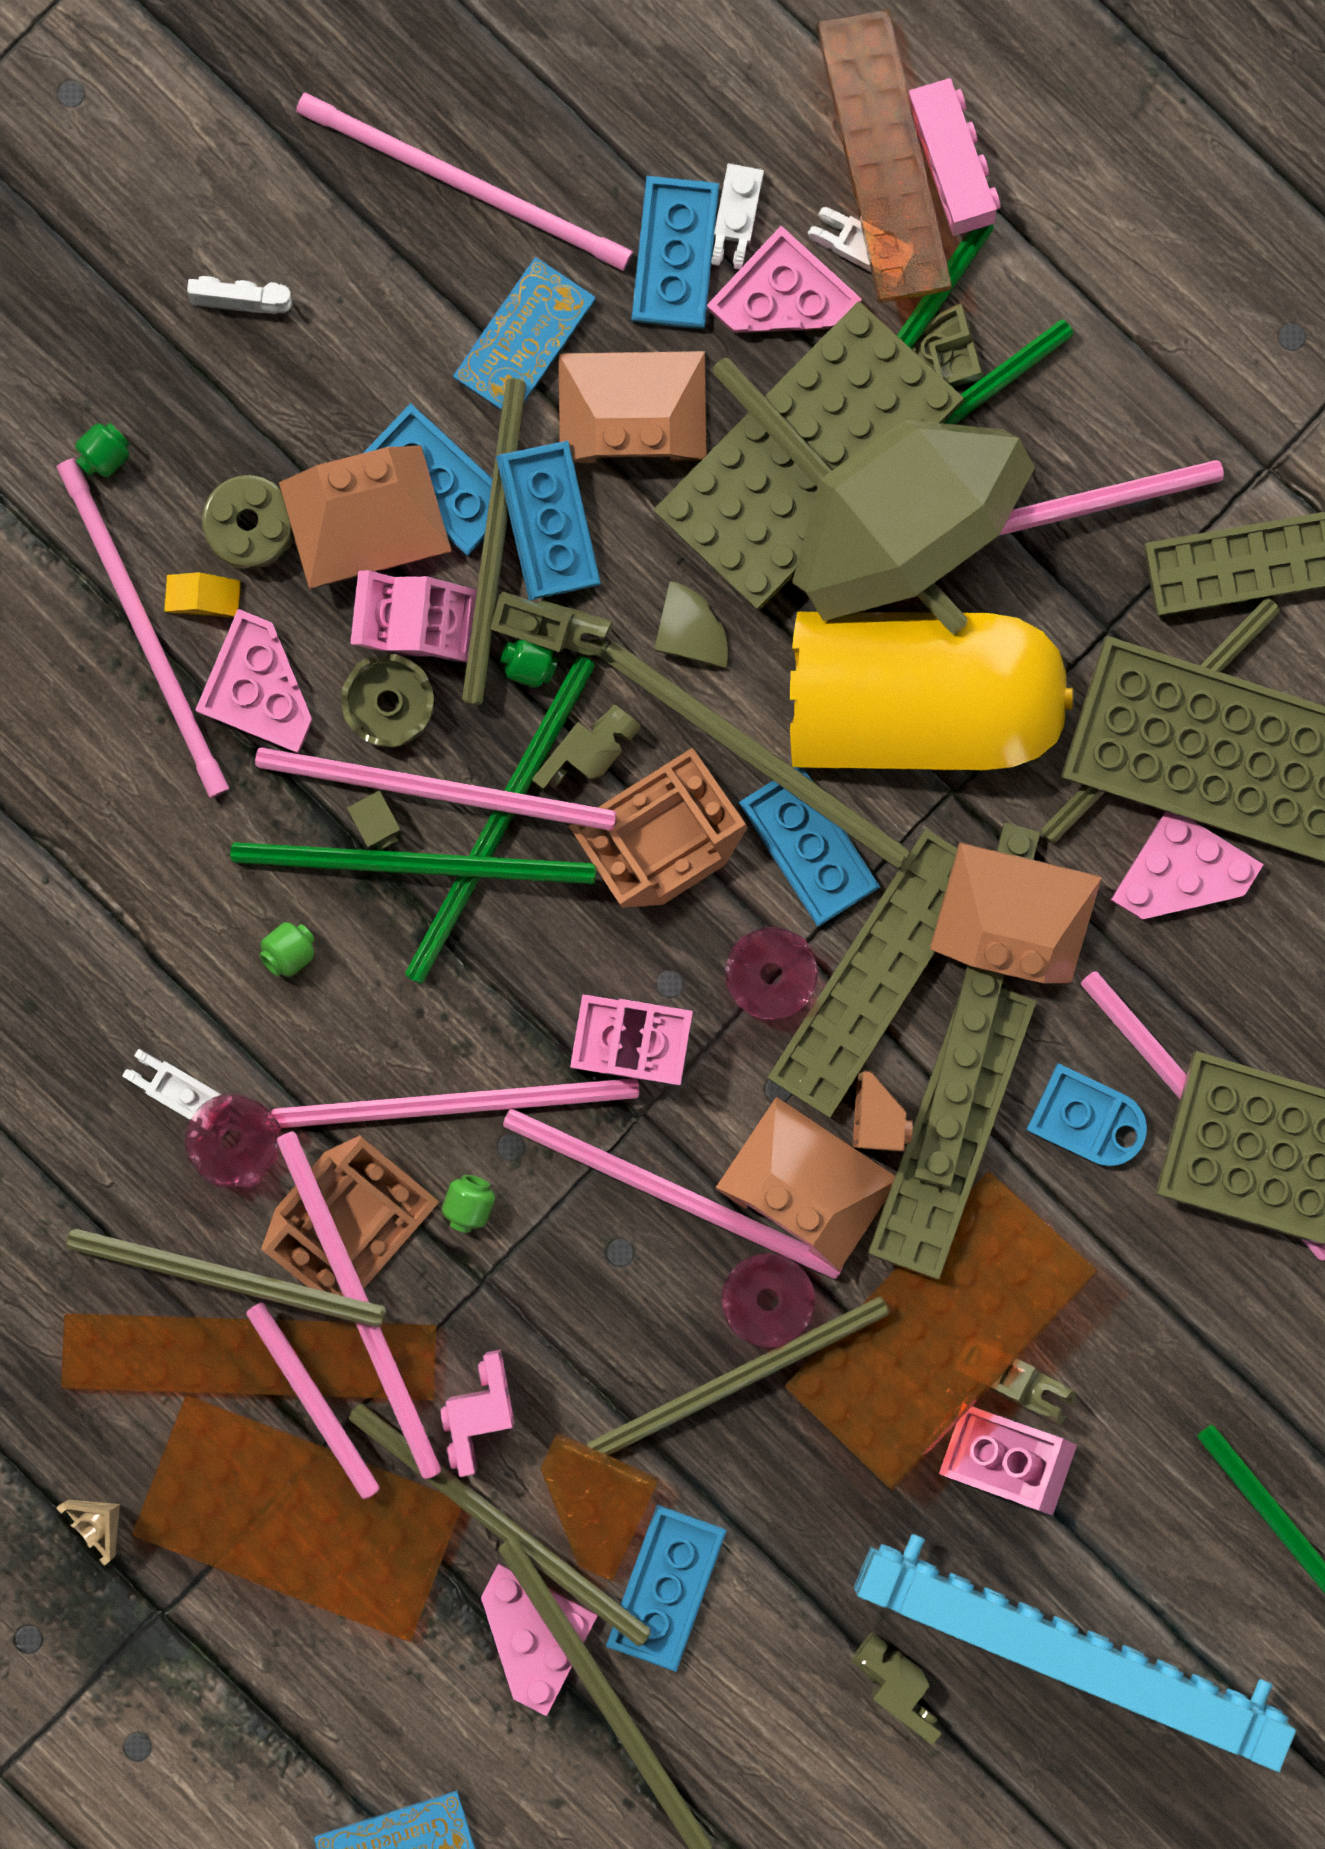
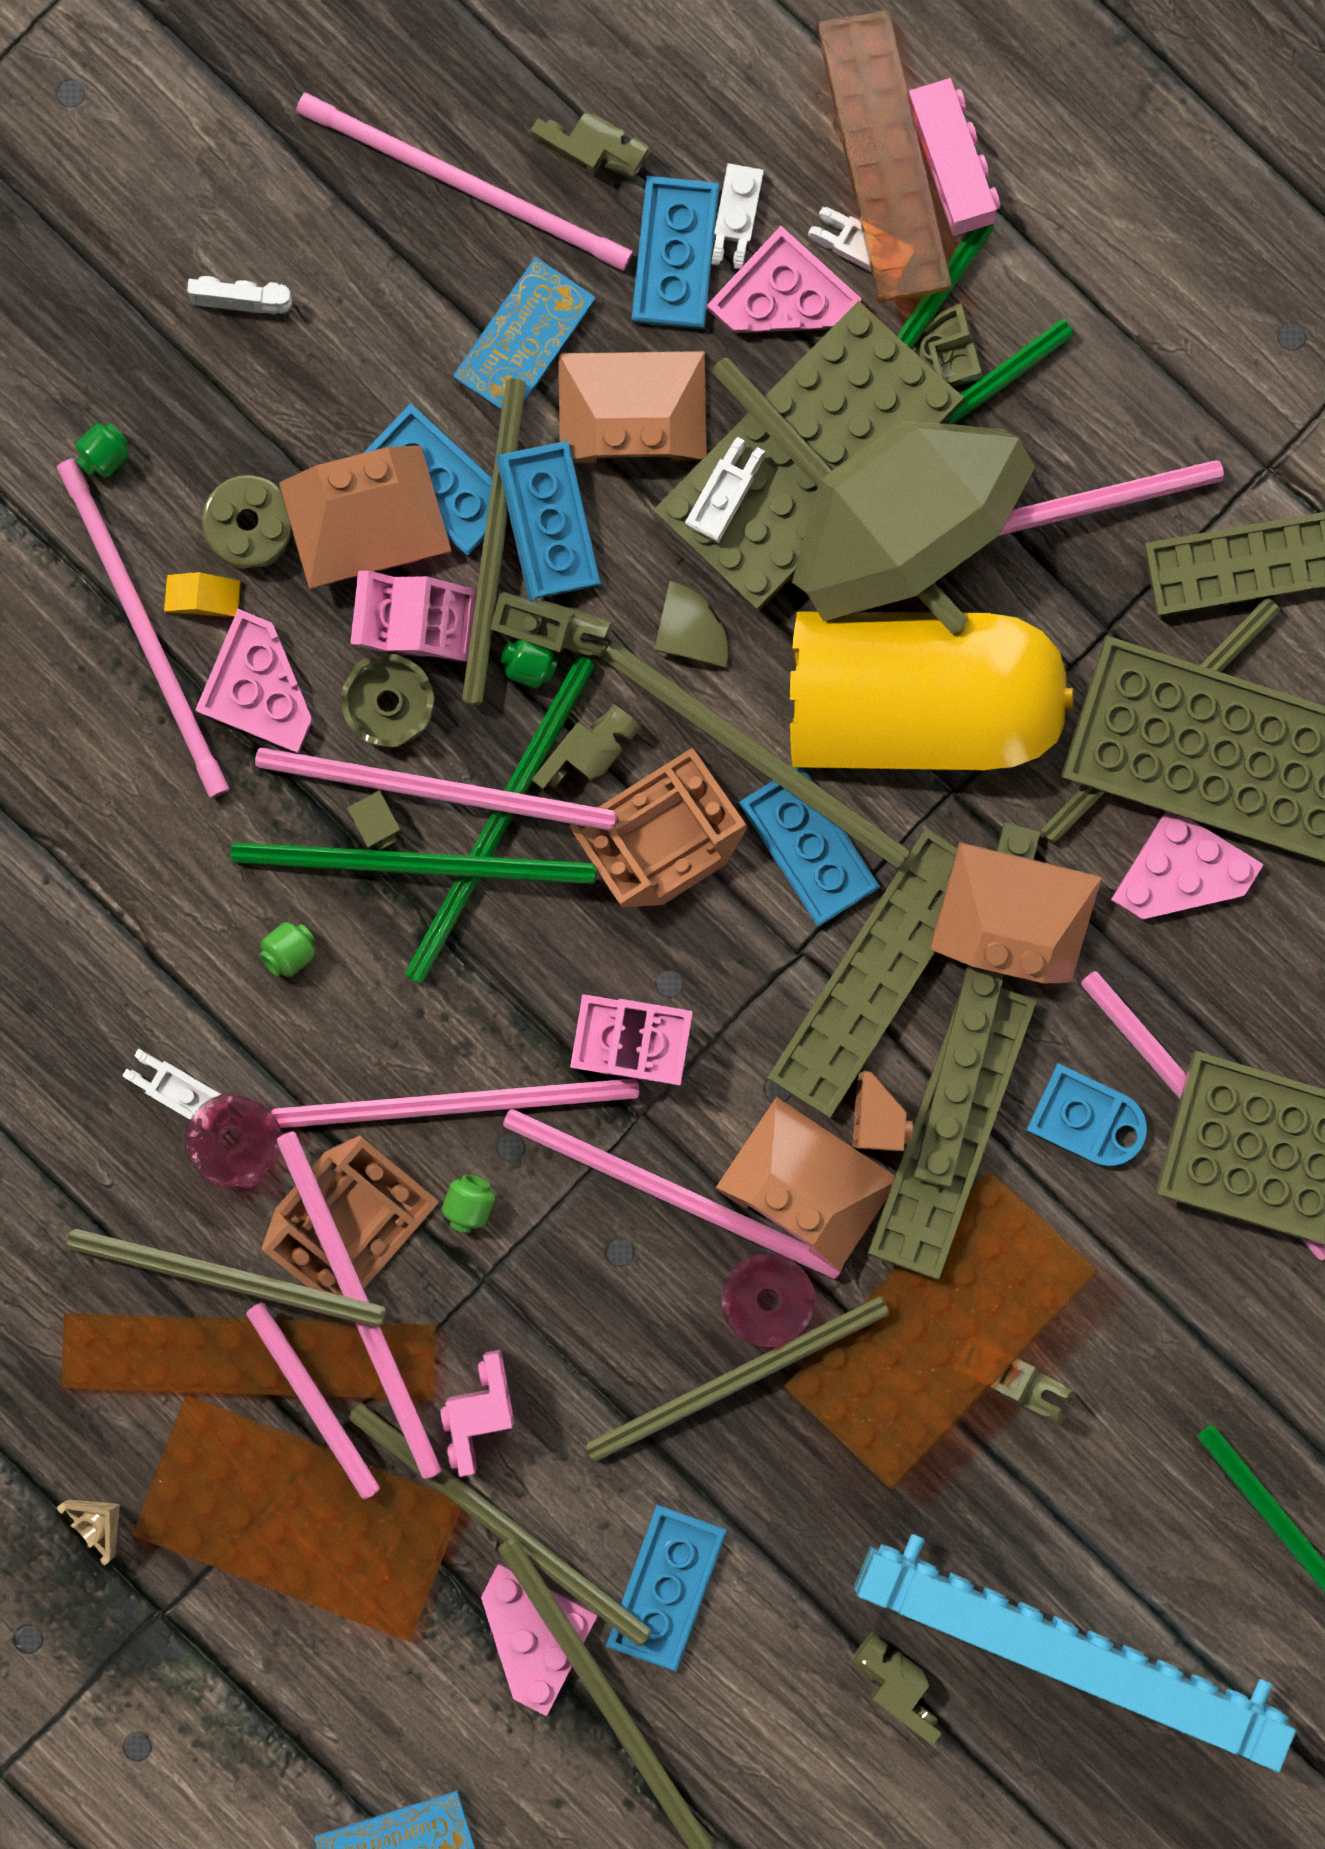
clear orange plate [541,1433,659,1581] -> none
clear pink plate [725,927,818,1020] -> none
bright pink slope [939,1403,1077,1515] -> none
none -> olive plate [530,113,651,179]
none -> white hinge [685,437,766,543]

